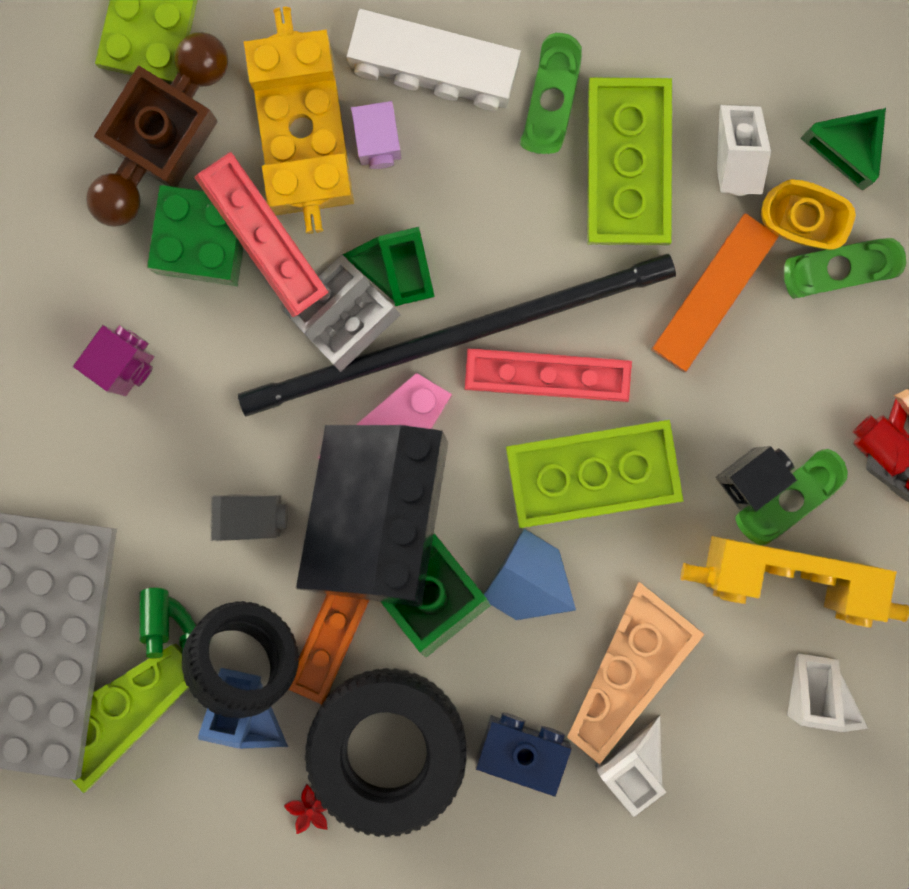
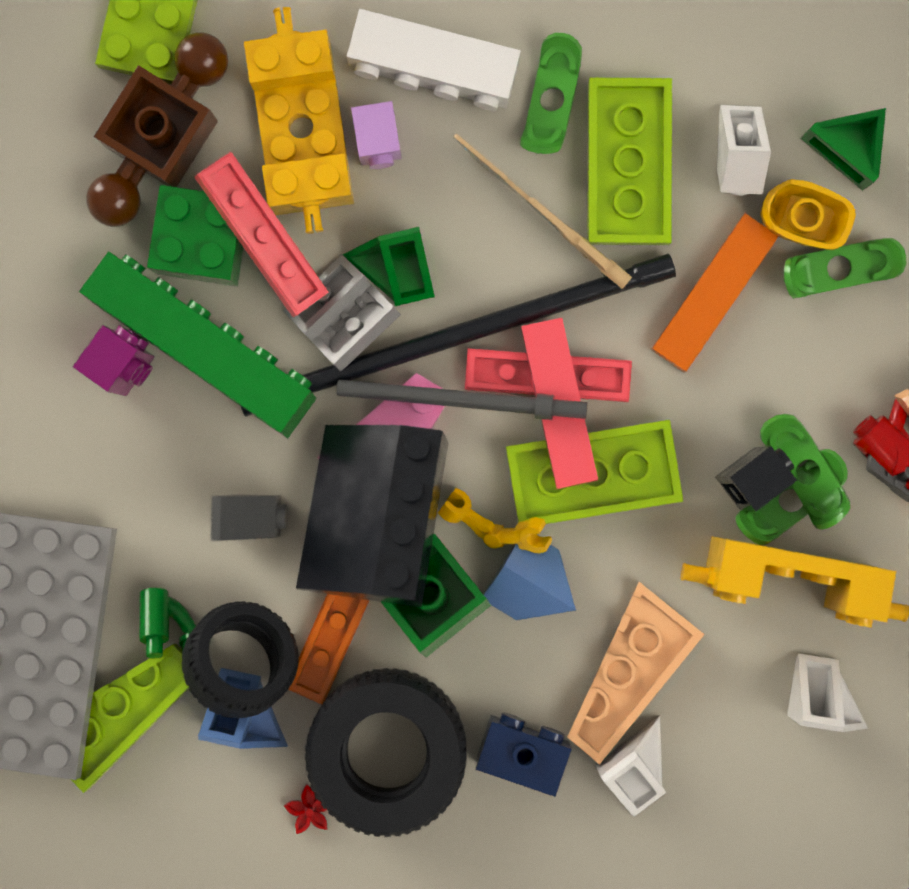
none -> green brick [78,251,317,439]
none -> dark grey bar [337,379,588,420]
none -> yellow piece [438,488,553,554]
none -> tan sword [453,134,633,290]
none -> coral tile [521,318,598,490]
none -> bright green piece [760,414,851,530]

